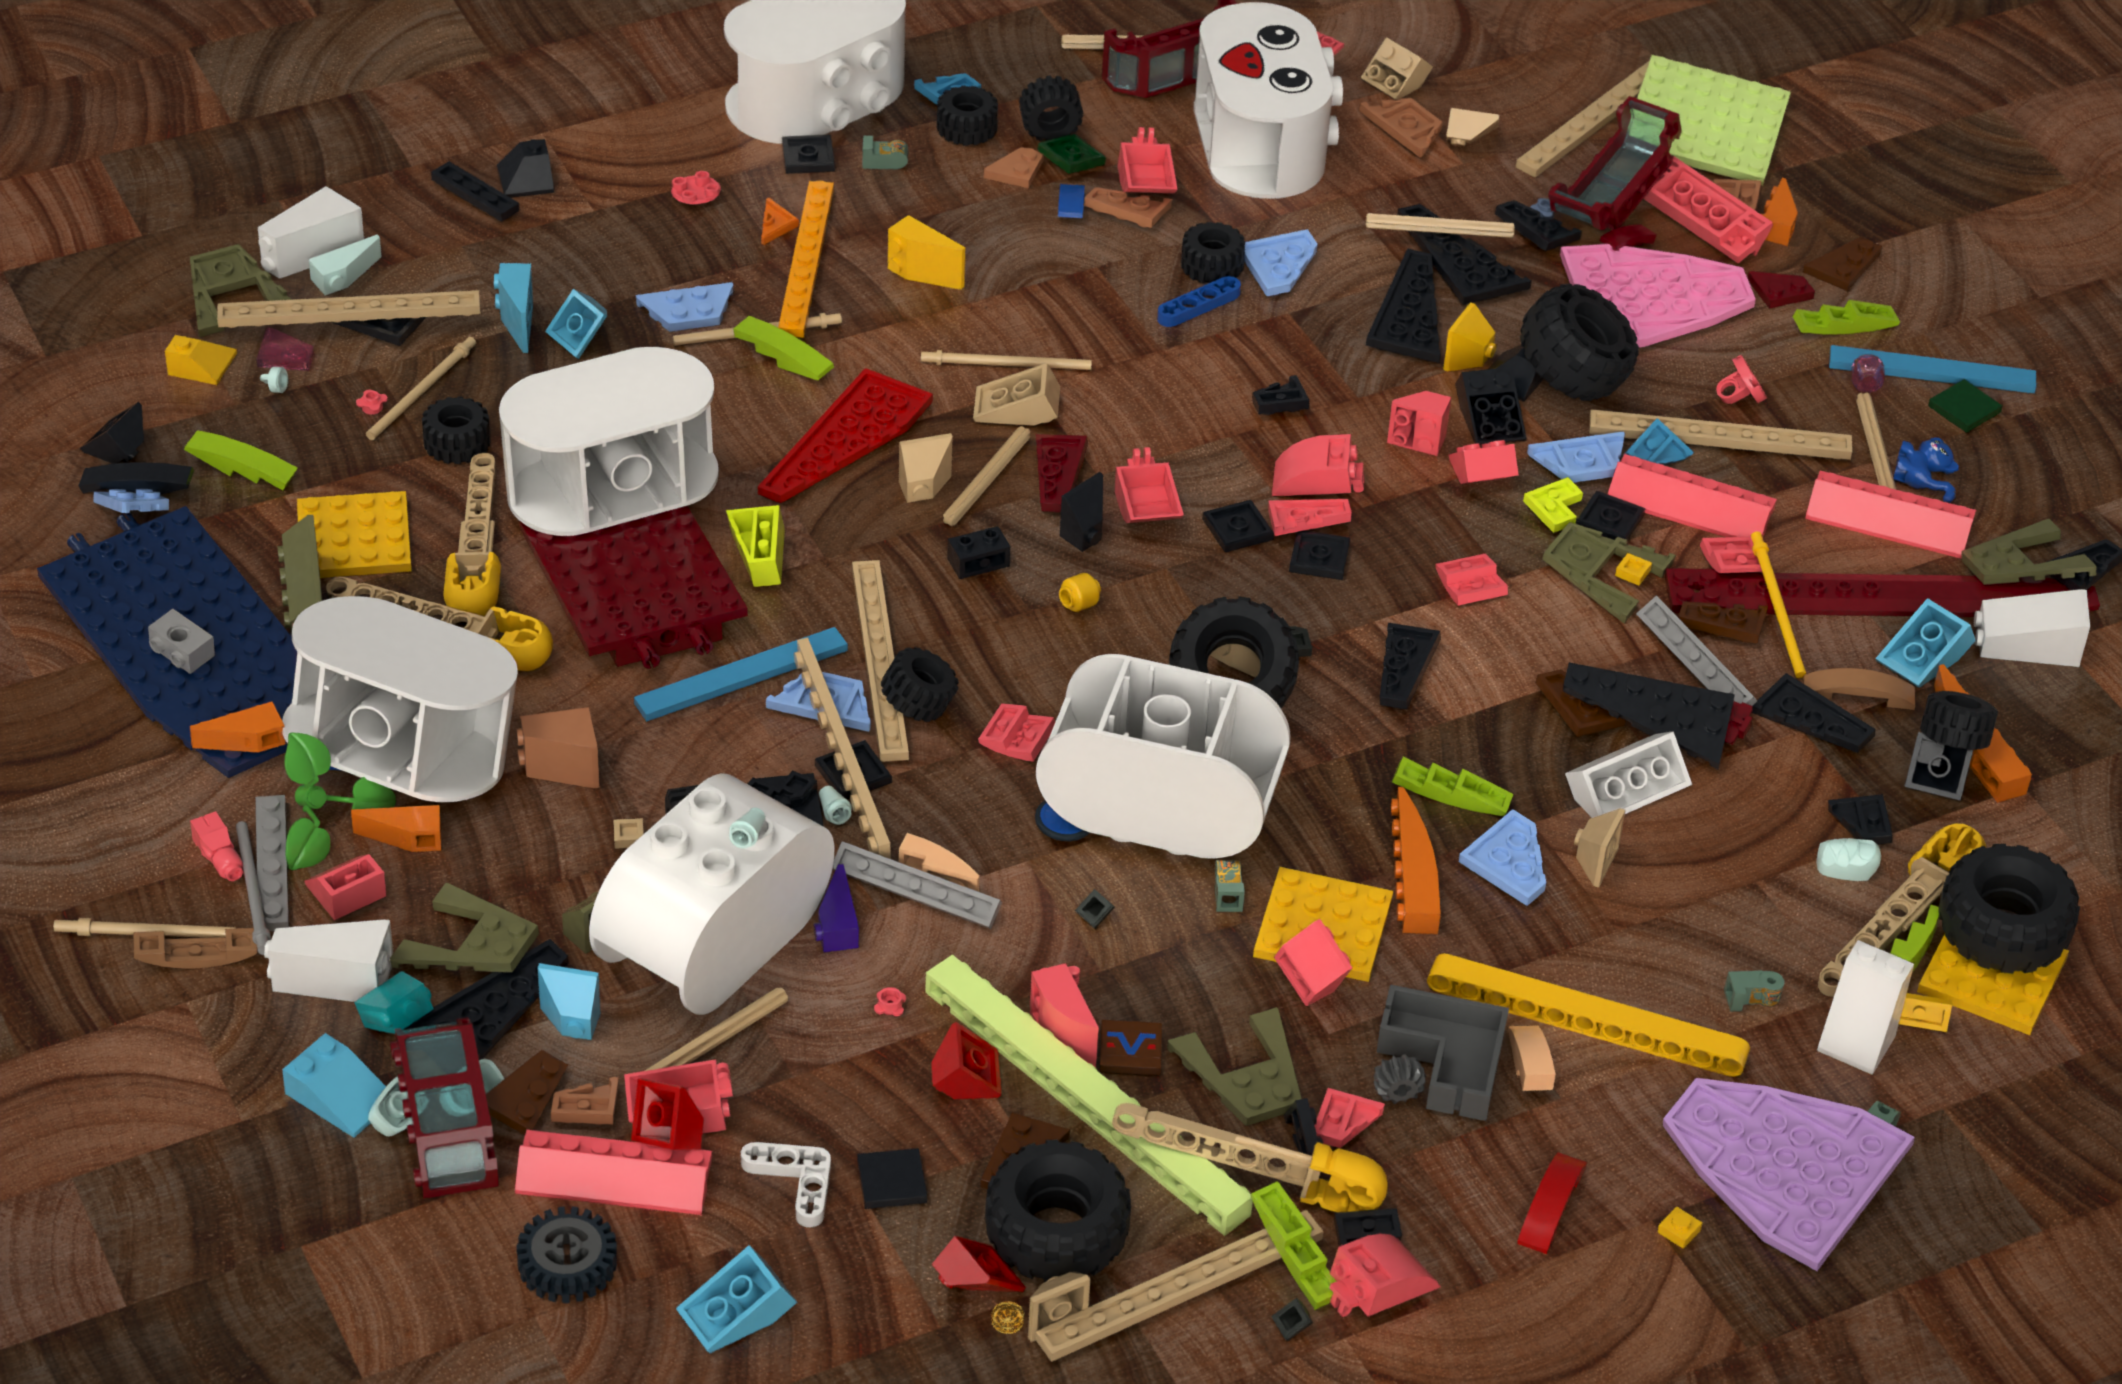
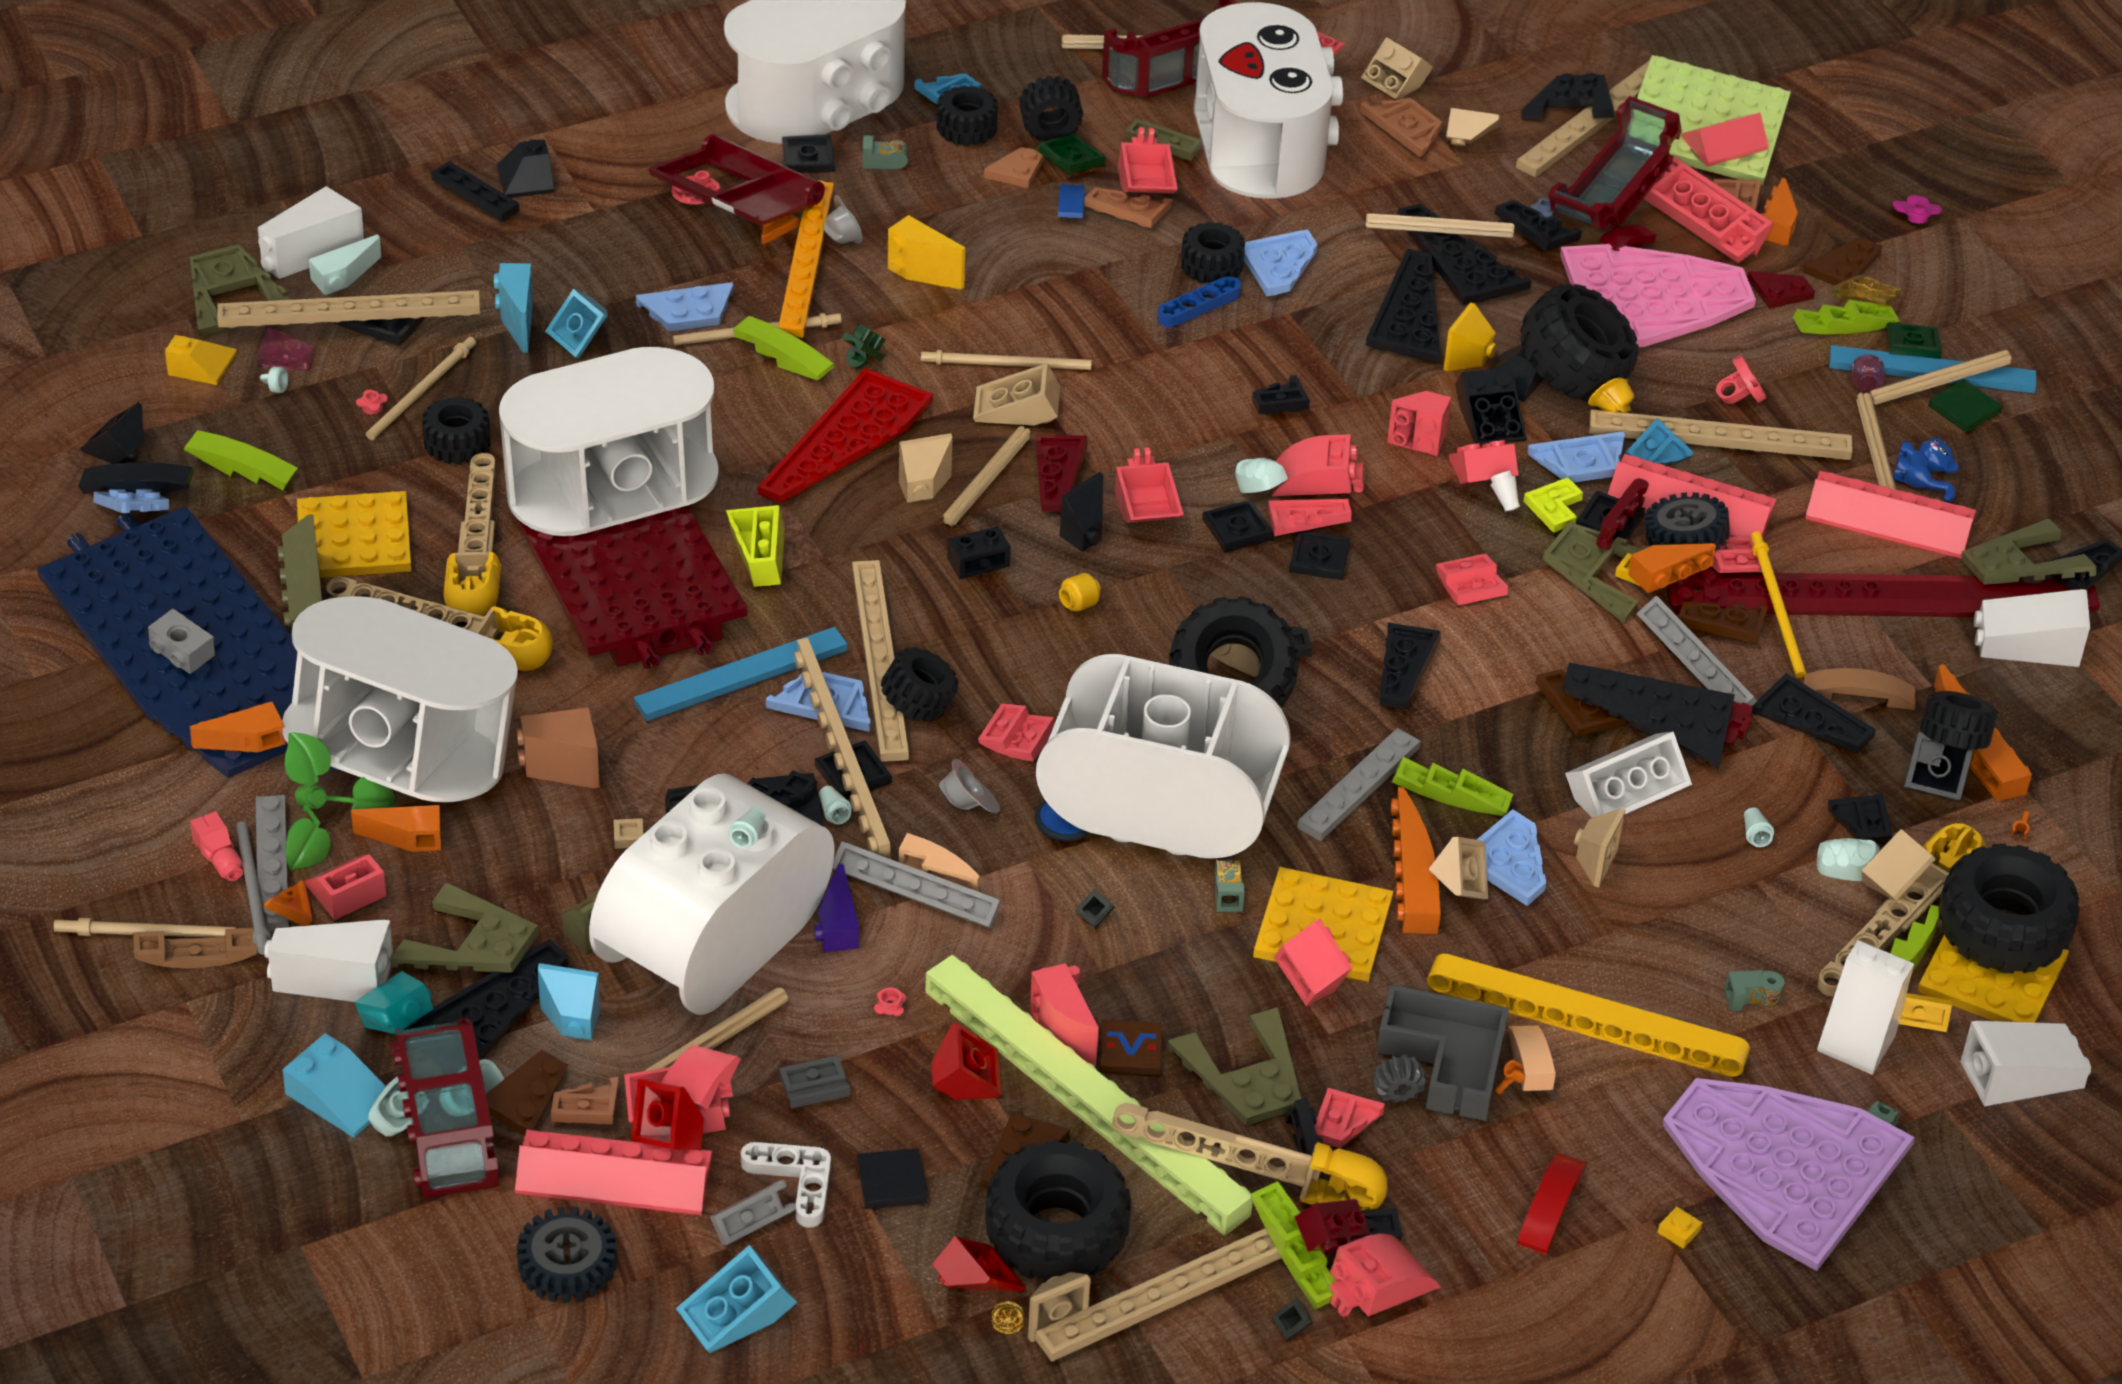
medium azure slope [1875,598,1976,688] -> none
none -> orange tile [264,880,313,926]
none -> dark red piece [648,134,825,226]
none -> coral slope [661,1045,740,1110]
none -> light grey hinge [710,1180,796,1245]
none -> dark grey plate [779,1056,850,1109]
none -> light grey piece [823,195,863,244]
none -> dark green hips [841,324,886,369]
none -> light grey piece [939,759,1000,814]
none -> olive plate [1125,118,1202,161]
none -> light aqua piece [1235,458,1288,493]
none -> dark red brick [1295,1199,1371,1254]
none -> light grey plate [1297,728,1420,841]
none -> tan slope [1429,837,1488,900]
none -> white cone [1490,471,1520,512]
none -> orange hand [1495,1060,1525,1094]
none -> black wing [1521,73,1615,120]
none -> yellow piece [1588,378,1635,413]
none -> dark red plate [1596,478,1649,550]
none -> orange slope [1628,543,1716,594]
none -> black wheel [1645,492,1730,551]
none -> coral slope [1681,113,1768,167]
none -> light aqua cone [1744,808,1774,847]
none -> clear yellow wing [1831,275,1901,305]
none -> tan slope [1861,829,1935,901]
none -> tan axle [1870,350,2012,405]
none -> dark green tile [1886,322,1942,359]
none -> dark pink plate [1892,195,1942,224]
none -> white slope [1960,1021,2091,1106]
none -> orange hand [2010,811,2030,841]

